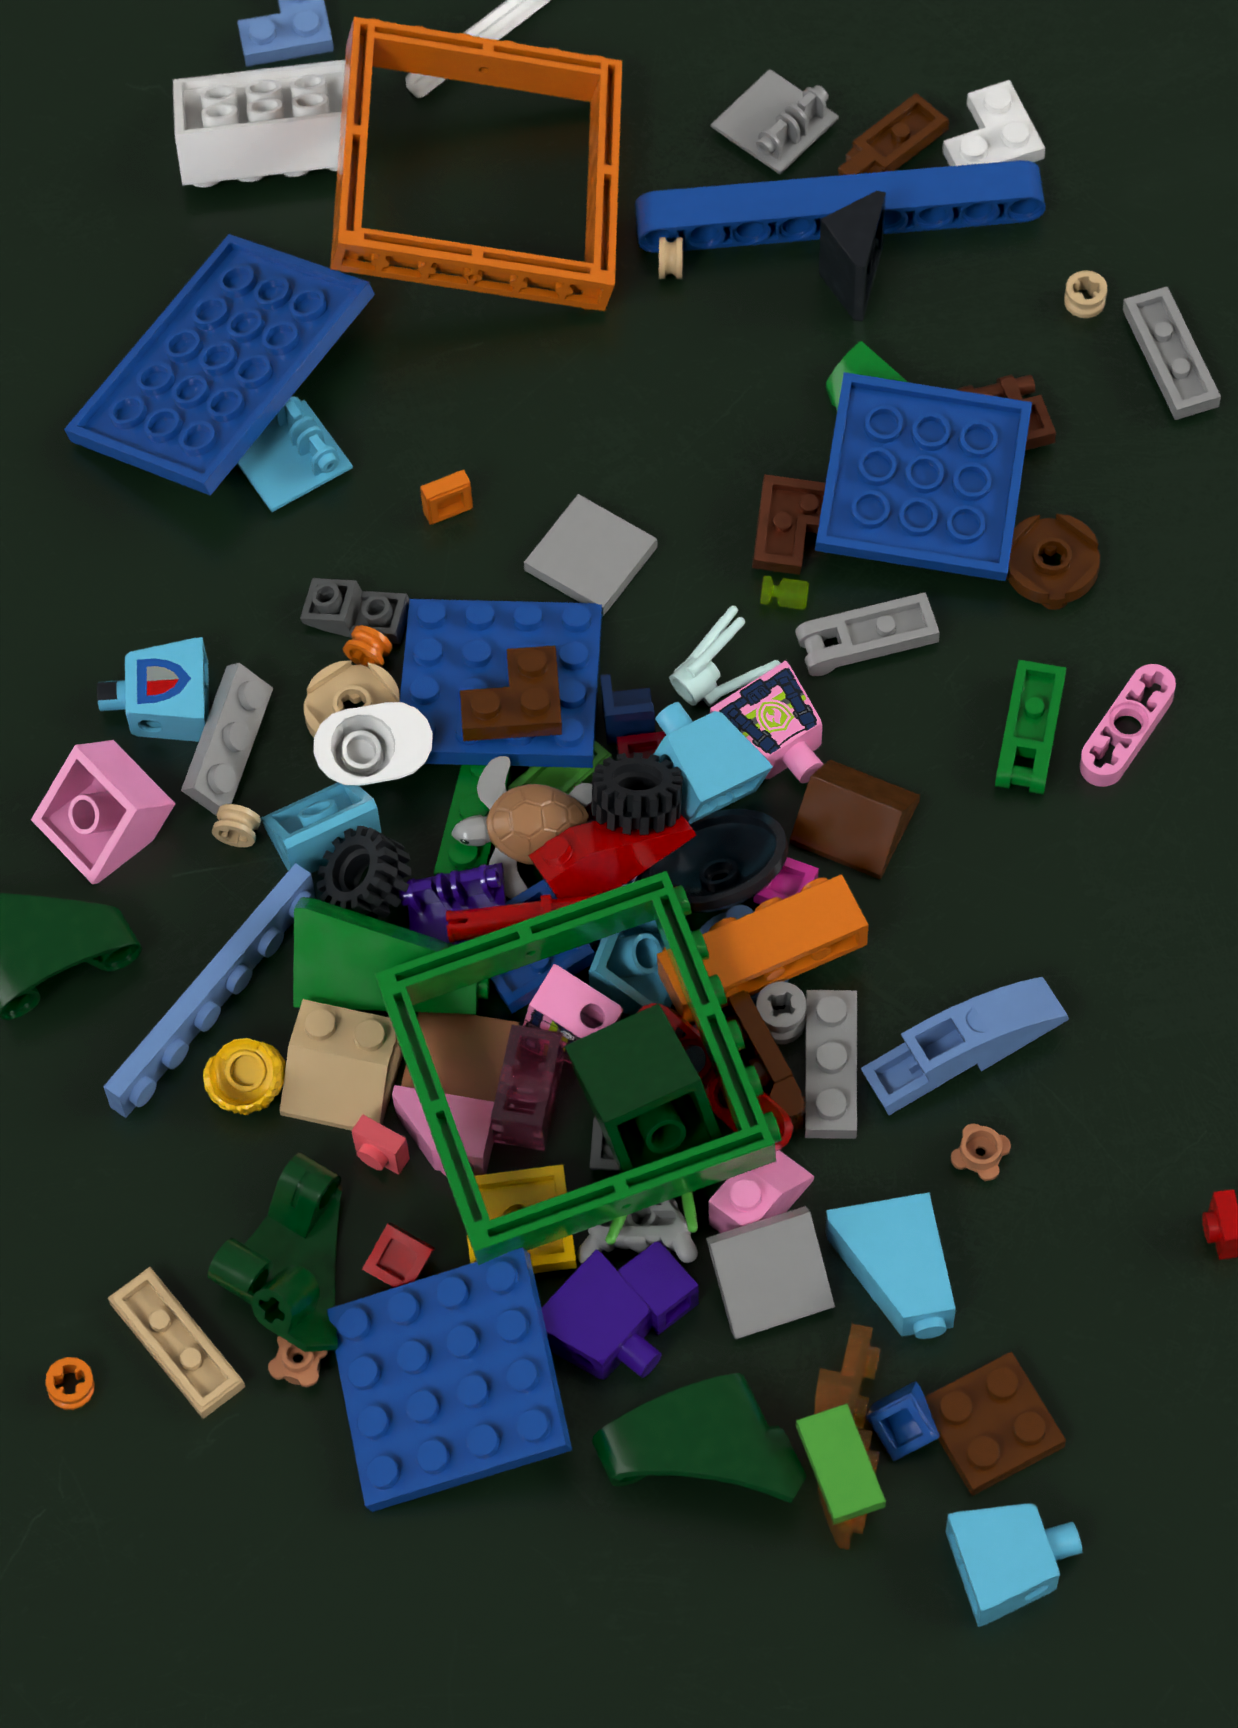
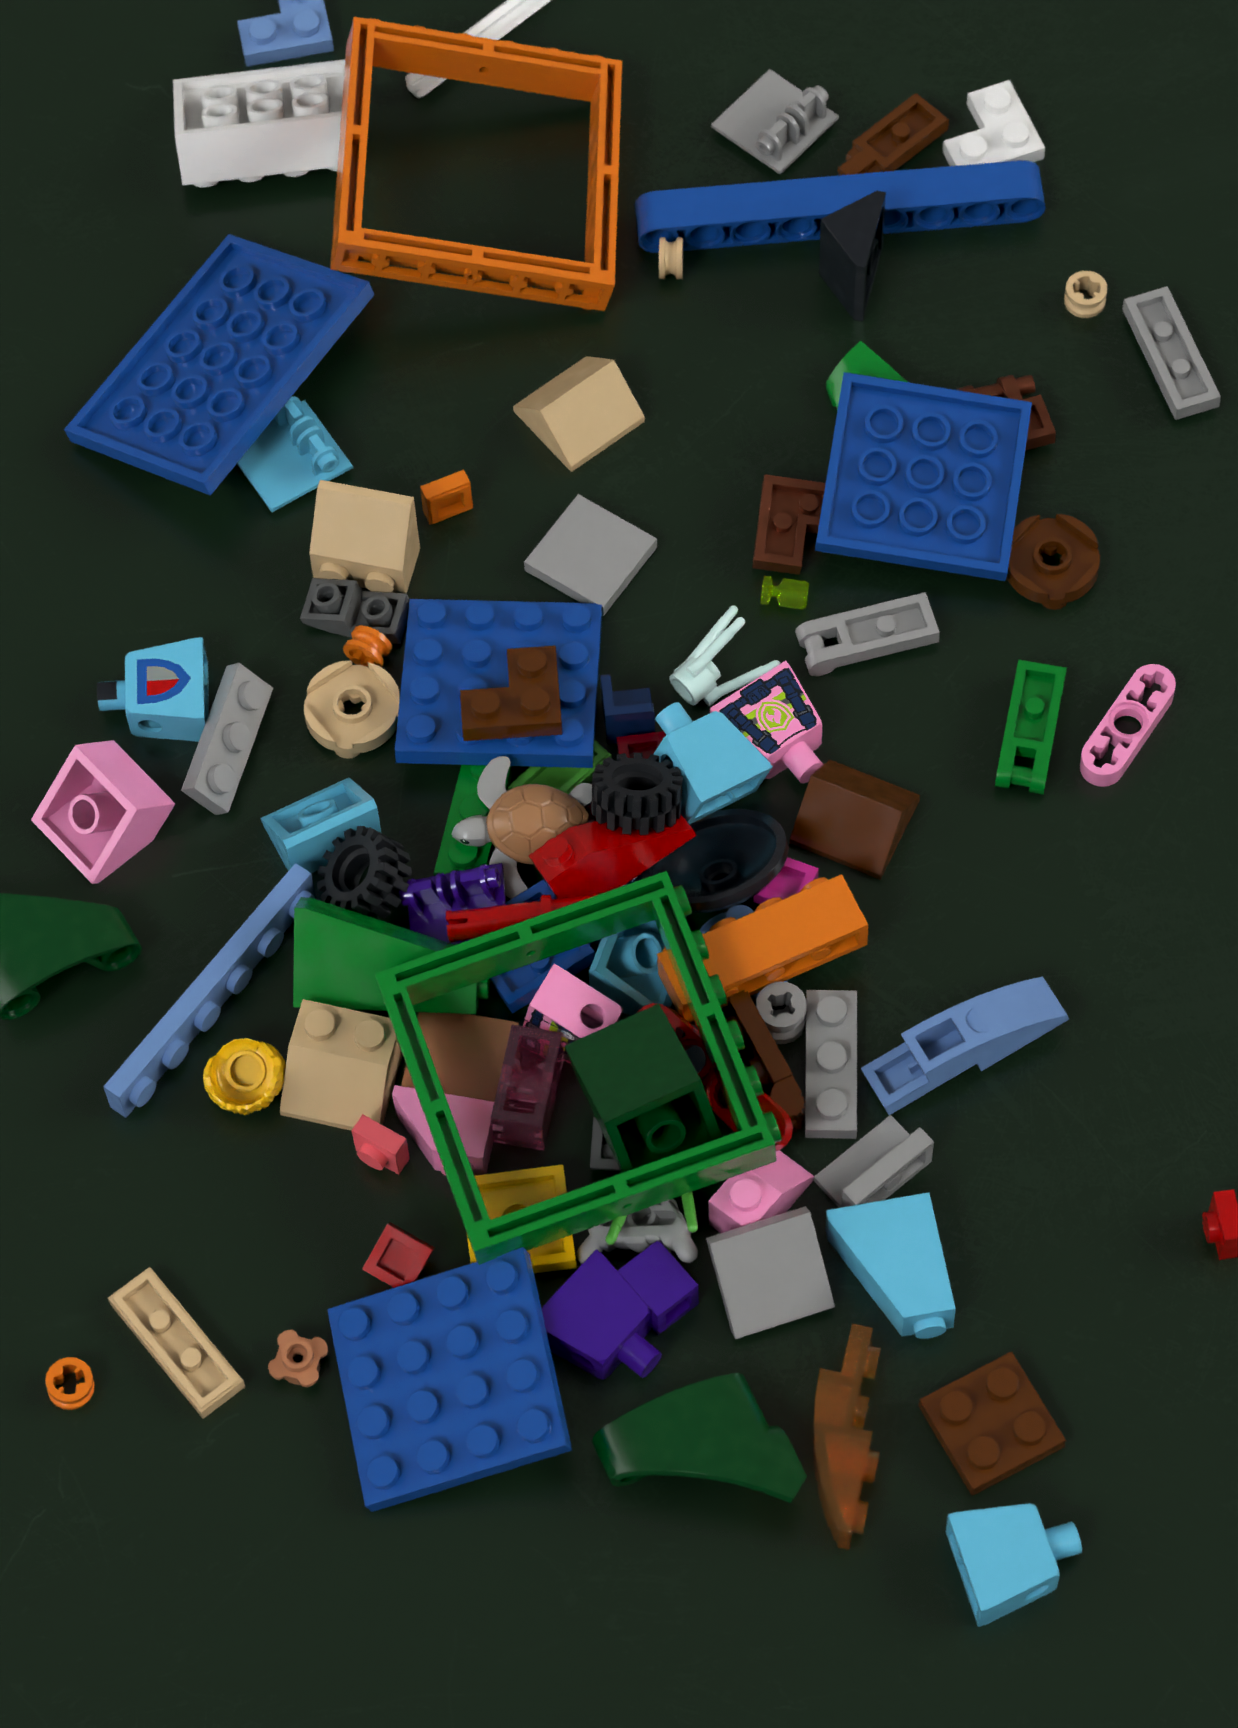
dark green panel [207,1153,342,1352] -> none
tan bush [212,804,261,847] -> none
white piece [313,702,433,786] -> none
bright green tile [796,1403,886,1525] -> none
blue slope [866,1381,940,1461] -> none
nougat plate [951,1123,1011,1181] -> none
none -> tan slope [309,480,420,594]
none -> tan slope [513,356,645,472]
none -> light grey panel [813,1115,934,1208]

